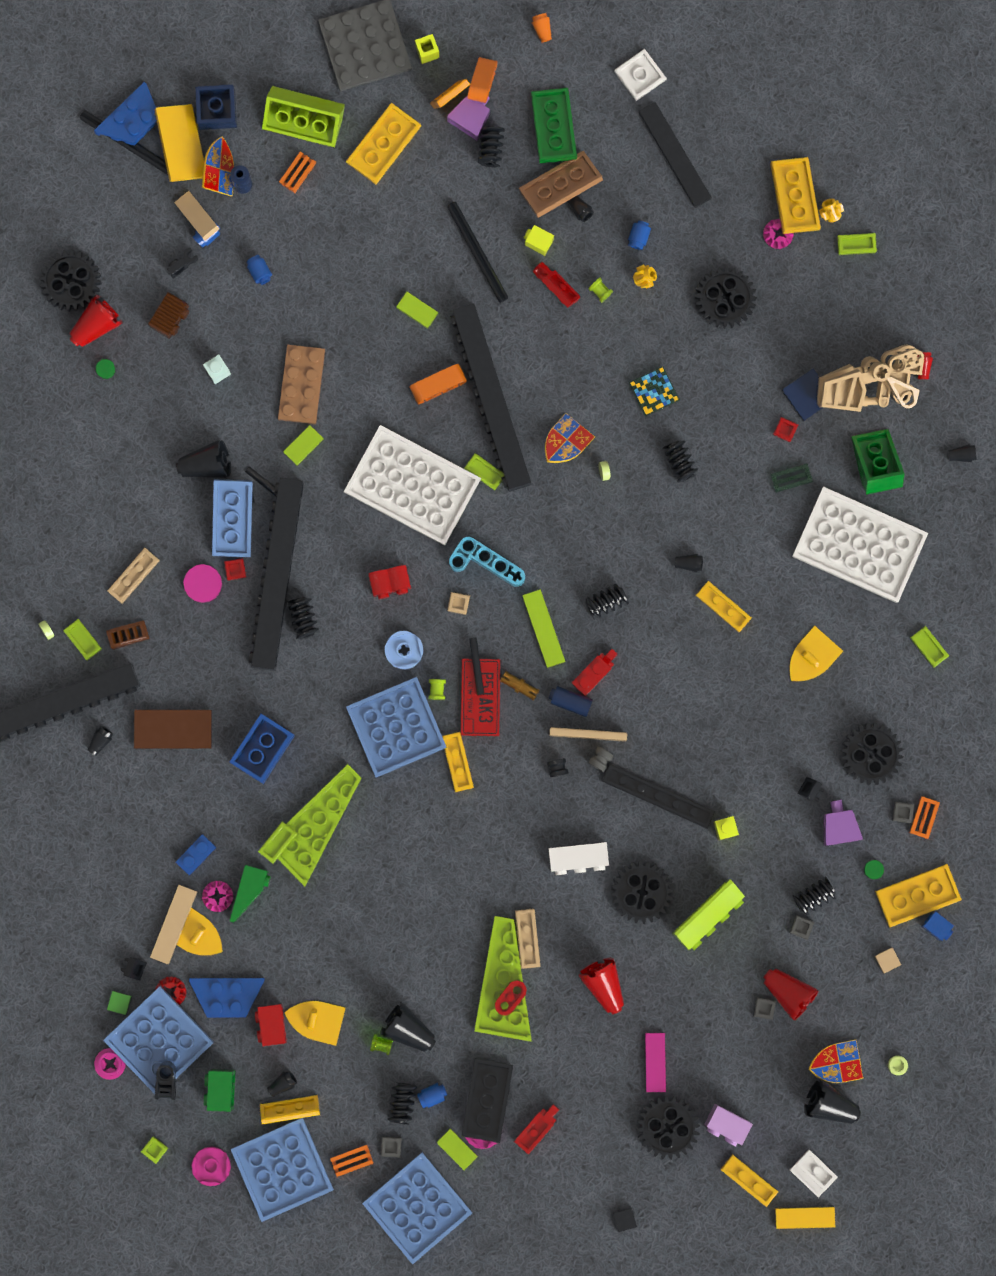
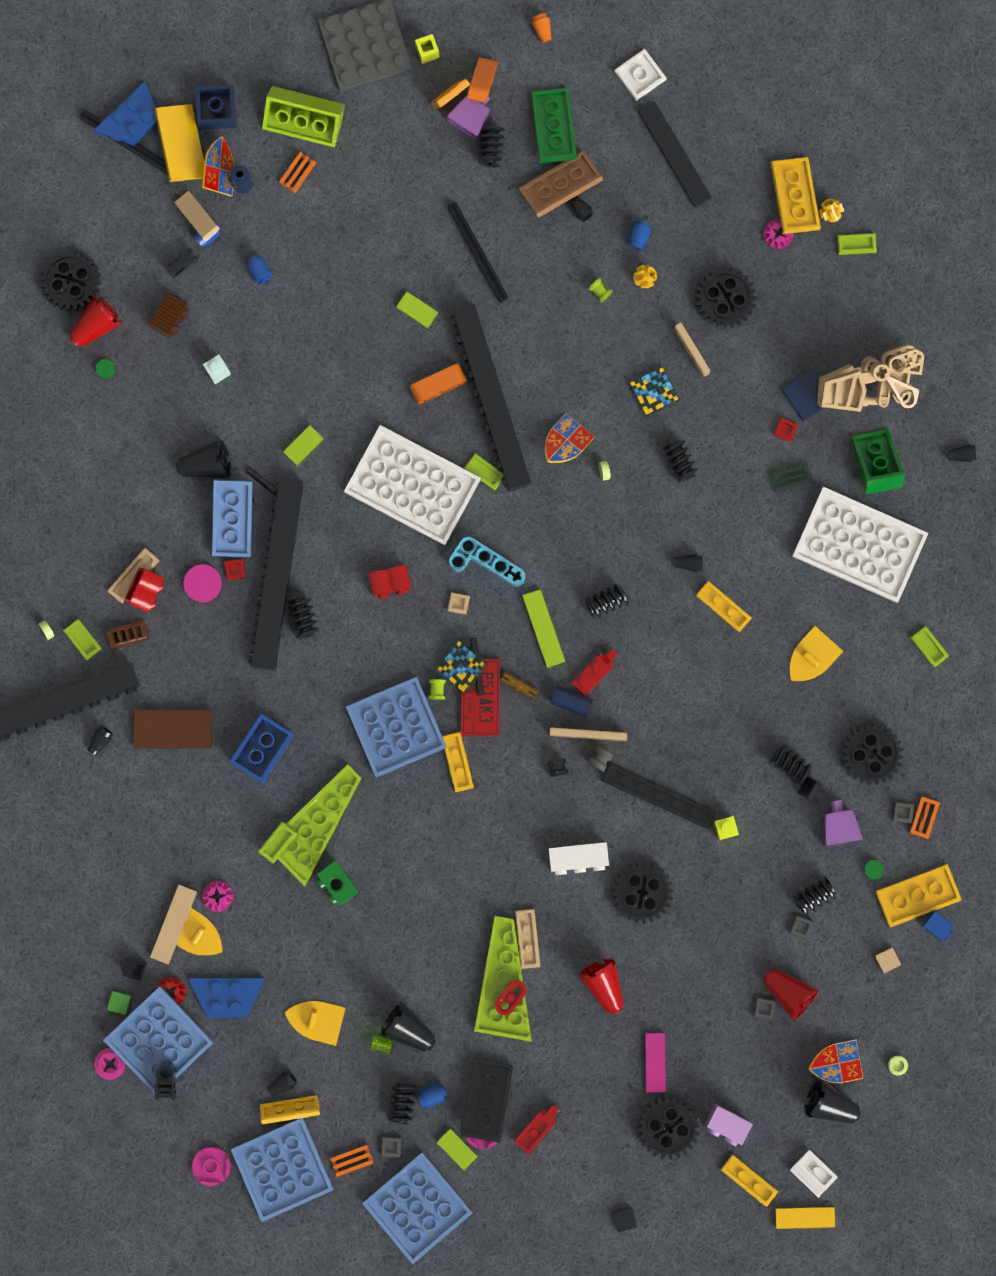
lime tile [141,1136,168,1164] -> none
blue plate [176,834,217,876] -> none
green brick [204,1069,236,1112] -> none
green slope [230,865,271,923] -> none
red brick [255,1004,287,1046] -> none
medium nougat plate [278,345,325,424] -> none
yellow tile [346,103,421,184] -> none
light blue plate [385,631,423,670] -> none
neon yellow brick [524,225,554,256] -> none
red hinge [533,262,581,308] -> none
lime slope [672,879,745,950] -> none
red cone [916,352,933,379] -> none
none -> red brick [124,567,164,612]
none -> green brick [317,861,359,906]
none -> tile [436,640,488,694]
none -> tan tile [674,323,710,377]
none -> black piece [769,745,811,785]

